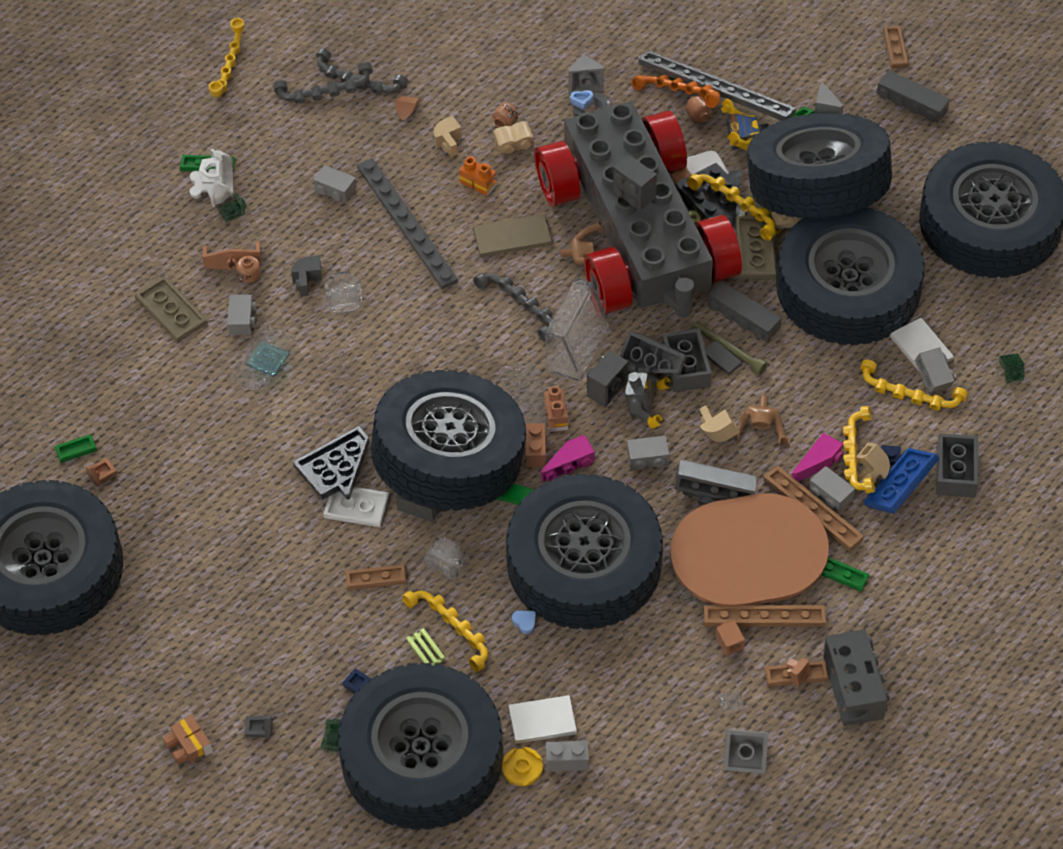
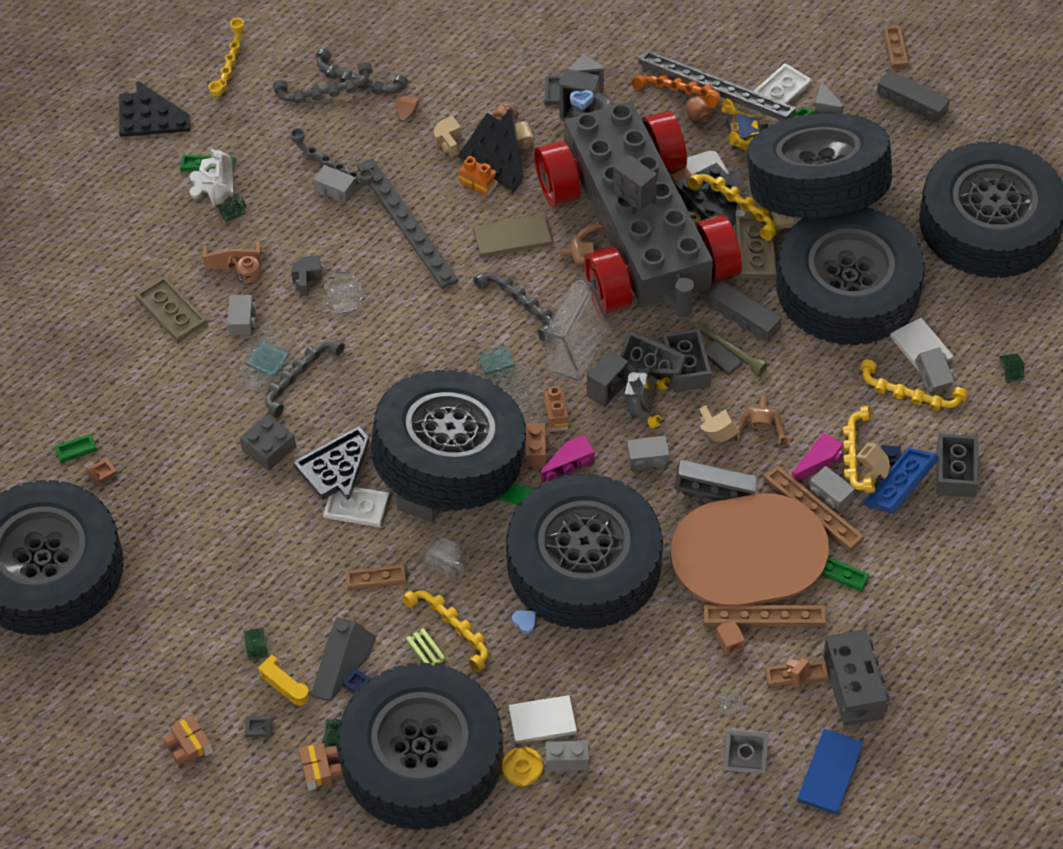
none -> black wing [119,82,190,137]
none -> dark grey brick [240,414,296,471]
none -> clear green bracket [244,628,268,661]
none -> yellow leg [258,655,310,706]
none -> dark grey bar [265,340,345,418]
none -> dark grey bar [290,128,374,186]
none -> nougat hips [299,743,343,791]
none -> dark grey wedge [311,617,376,701]
none -> black wing [457,108,524,192]
none -> clear light blue piece [476,345,515,375]
none -> dark grey tile [544,76,562,105]
none -> dark grey brick [559,69,600,120]
none -> white tile [754,63,812,105]
none -> blue tile [797,729,863,815]

